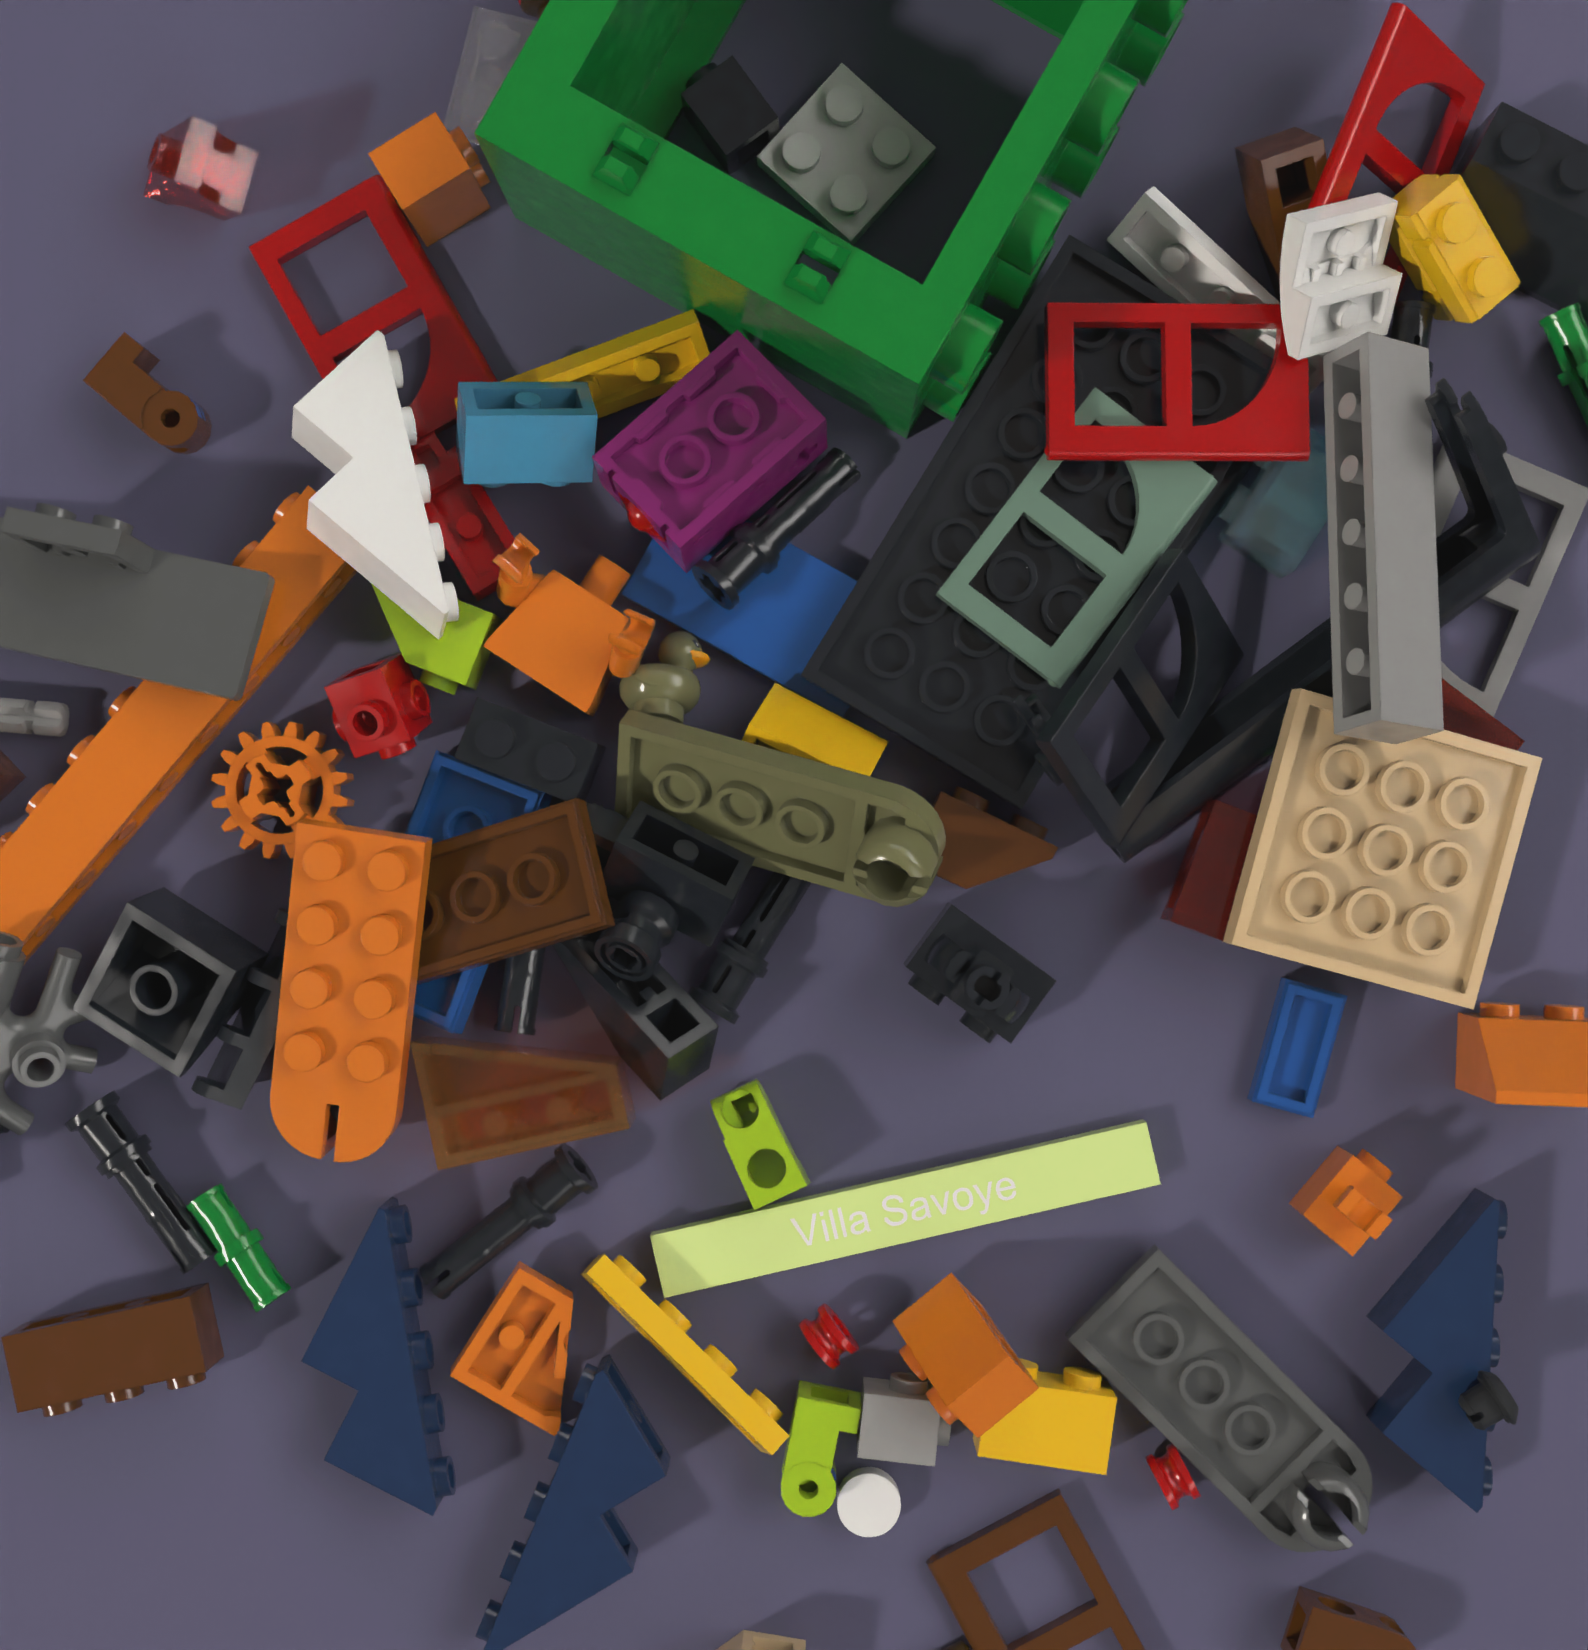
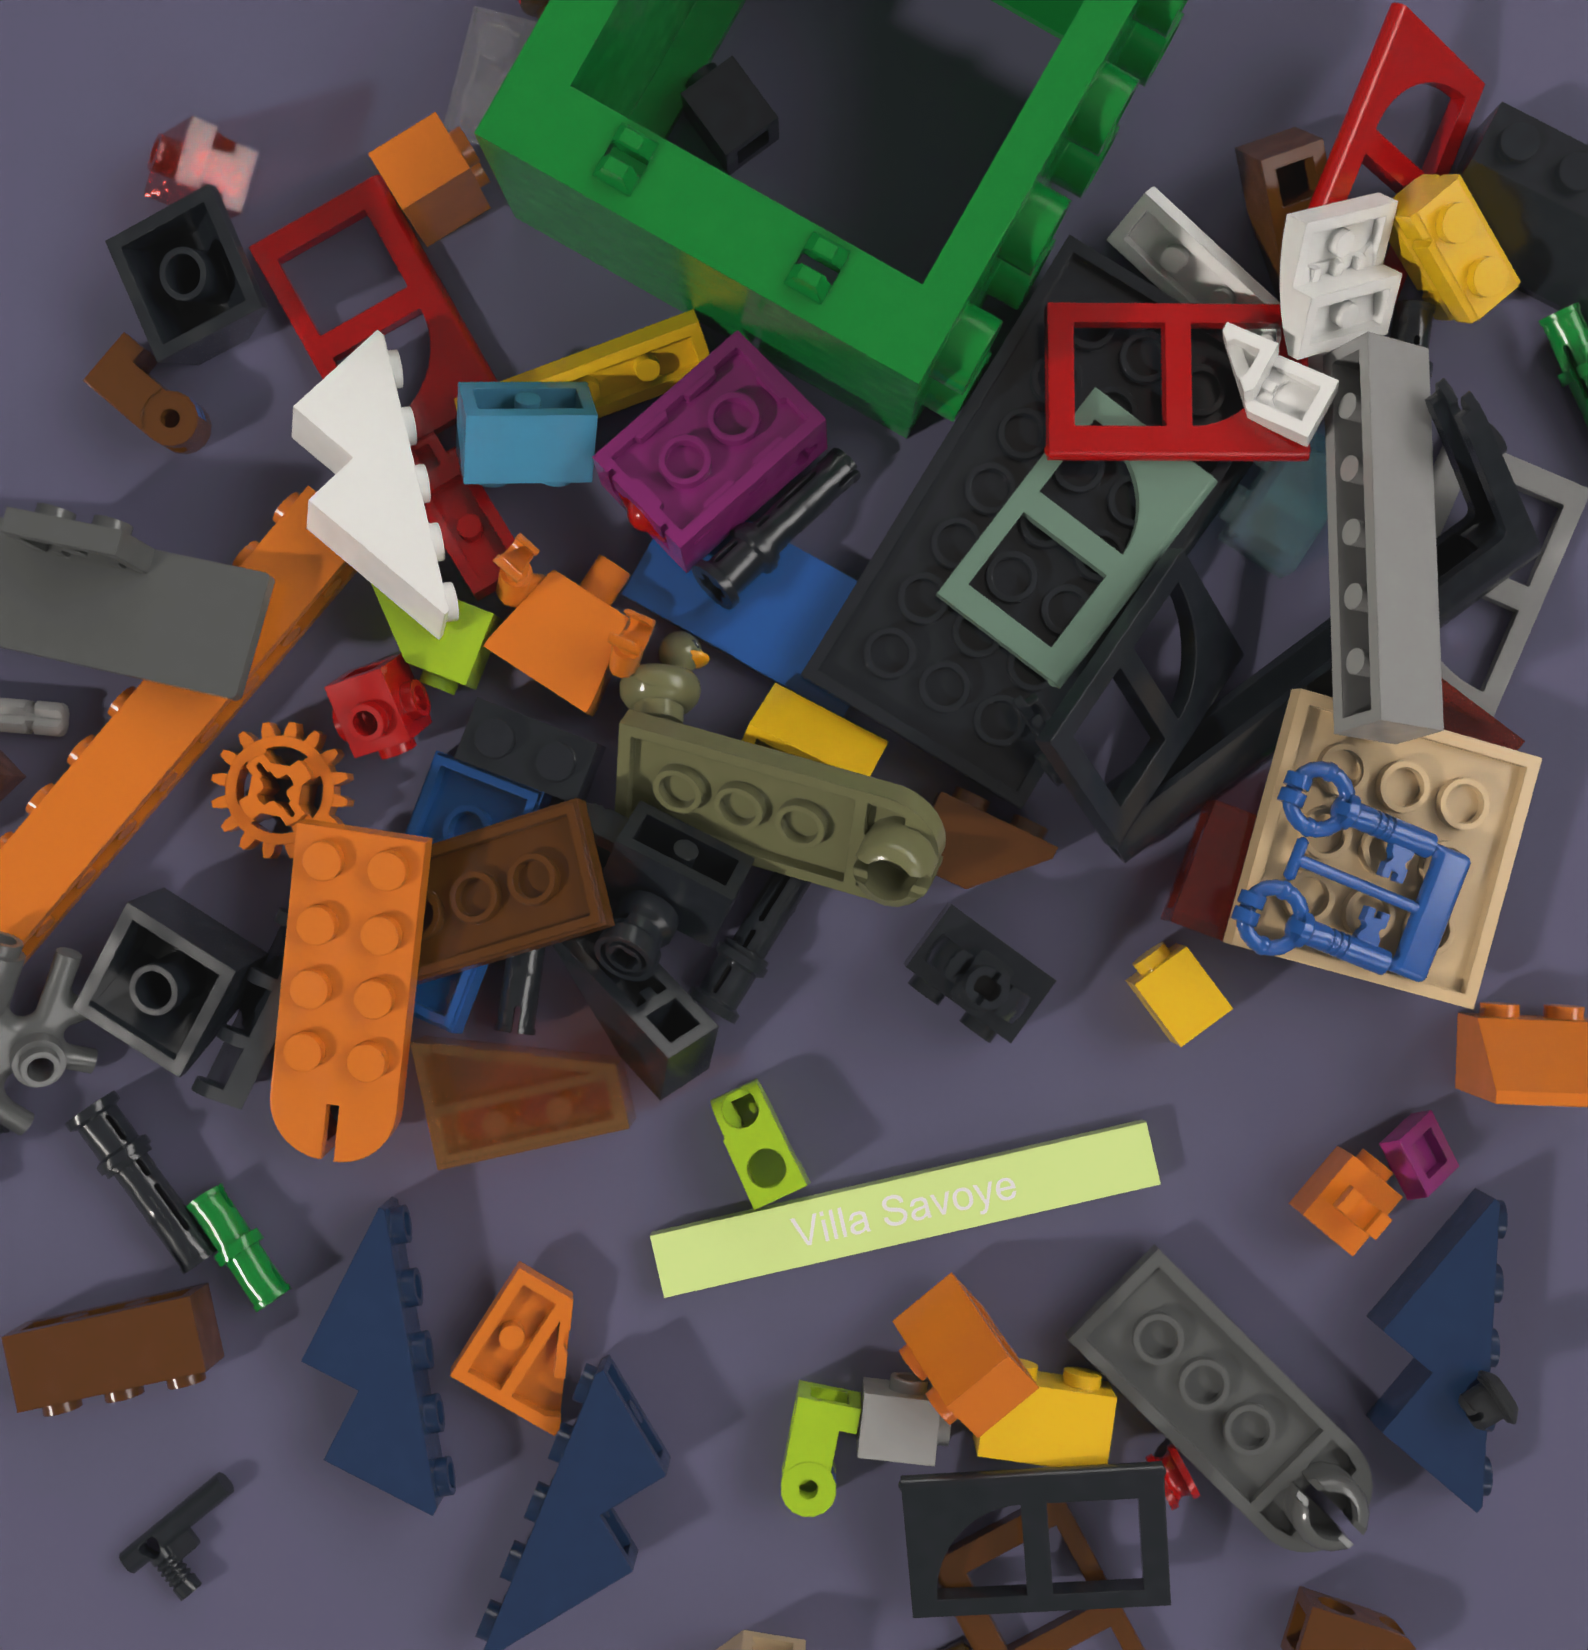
black pin [419,1143,598,1300] -> none
yellow plate [580,1254,789,1455] -> none
white plate [757,63,936,245] -> none
red bush [799,1303,859,1369] -> none
white tile [837,1467,901,1537] -> none
blue tile [1247,977,1347,1118] -> none
none -> black slope [105,183,268,365]
none -> black hose [119,1472,234,1601]
none -> black window [898,1461,1171,1618]
none -> yellow brick [1125,942,1233,1047]
none -> white slope [1223,322,1339,447]
none -> blue piece [1230,761,1471,982]
none -> magenta plate [1379,1110,1459,1200]

